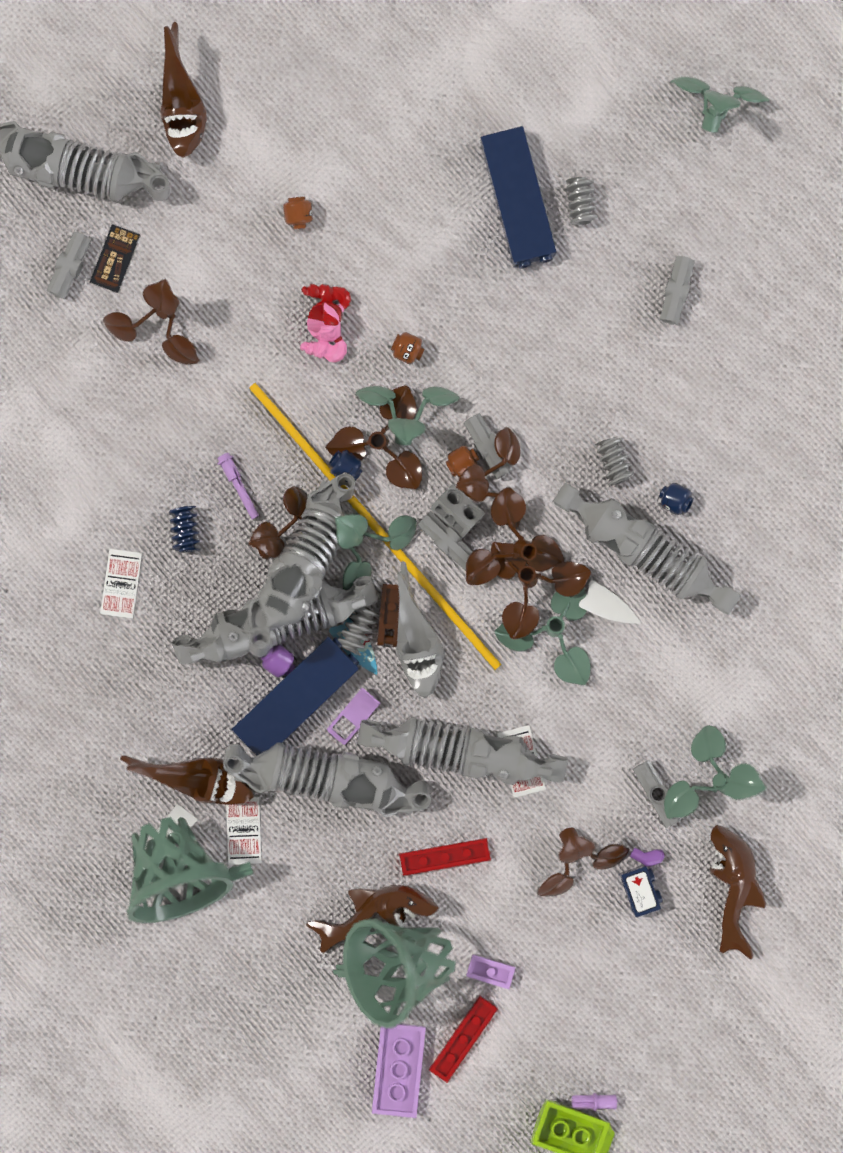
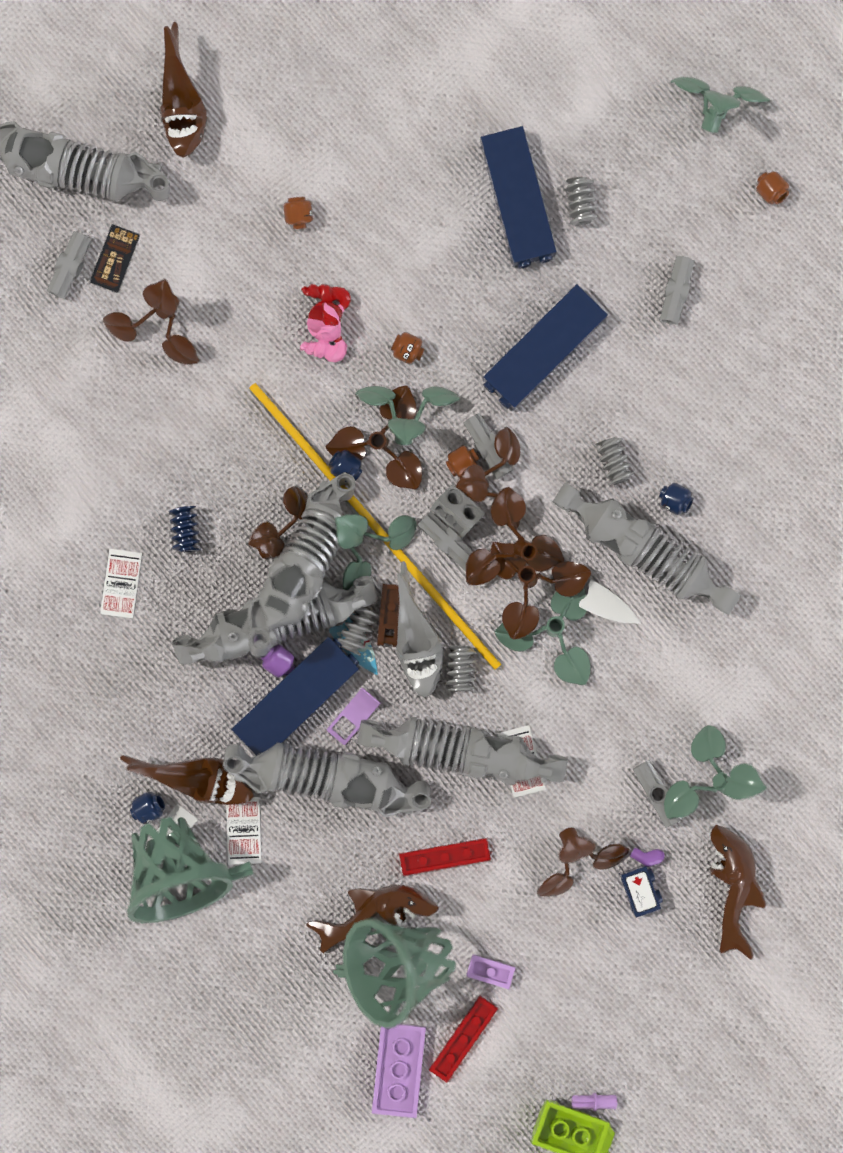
lavender pin [217,452,259,520] -> none
none -> dark blue head [130,792,165,824]
none -> light grey piece [447,646,476,691]
none -> dark blue brick [483,284,608,411]
none -> dark orange head [756,171,789,204]

